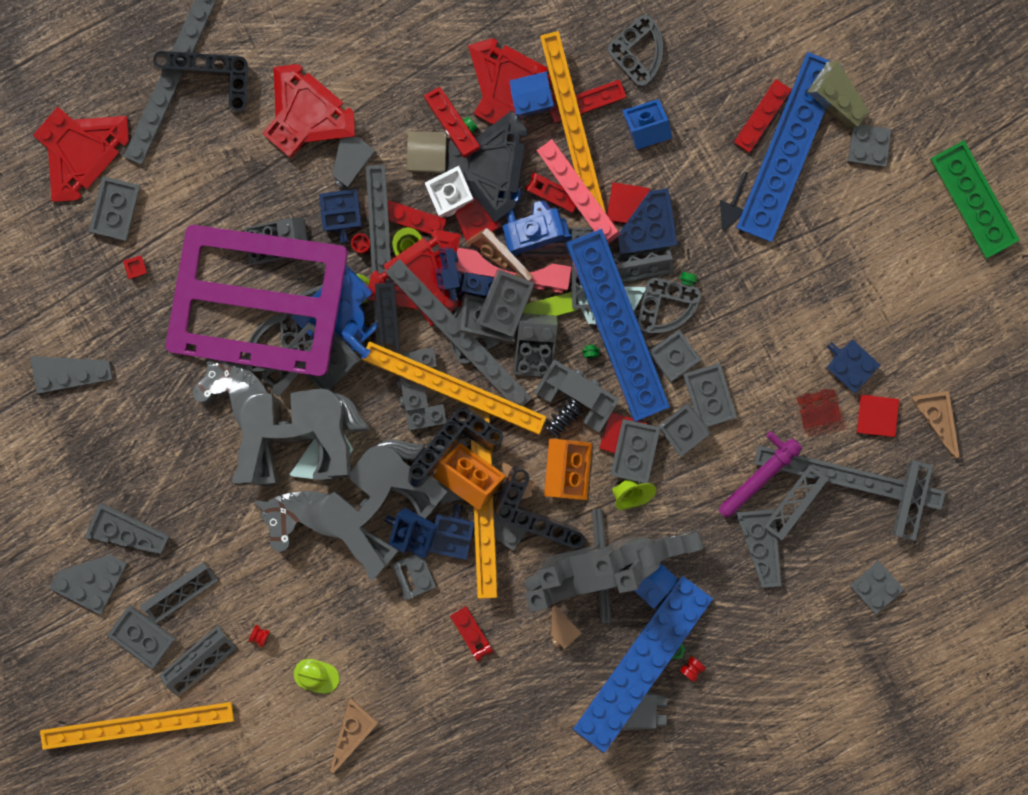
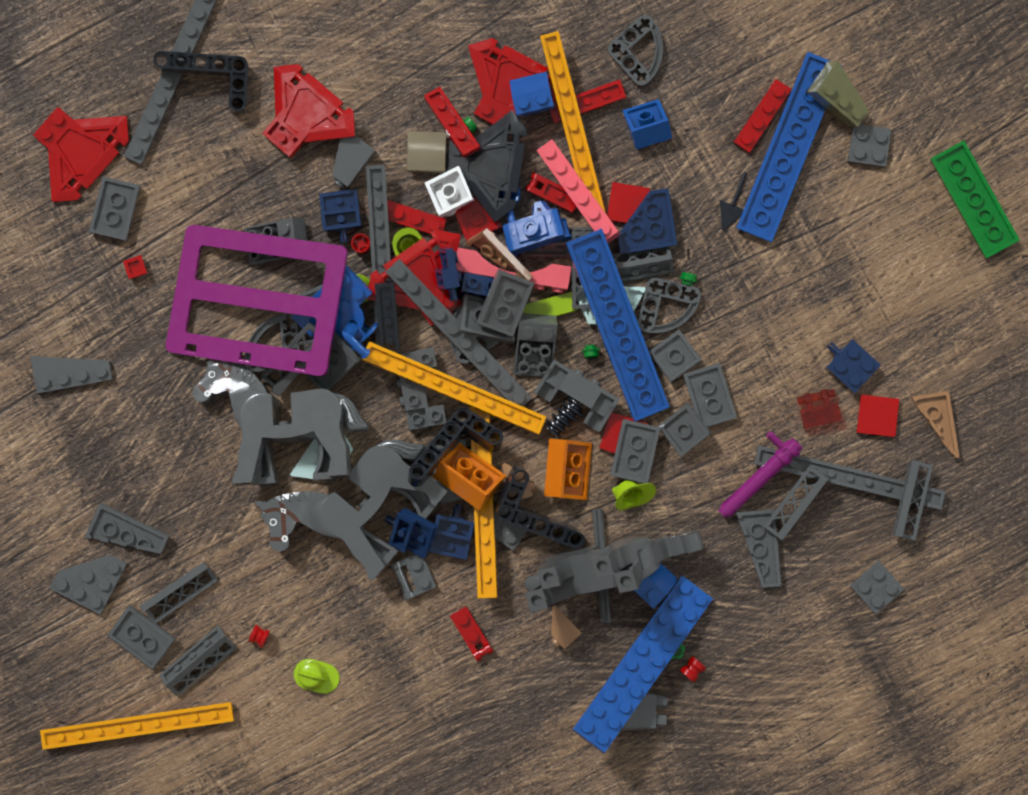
medium nougat wing [330,698,379,773] -> none

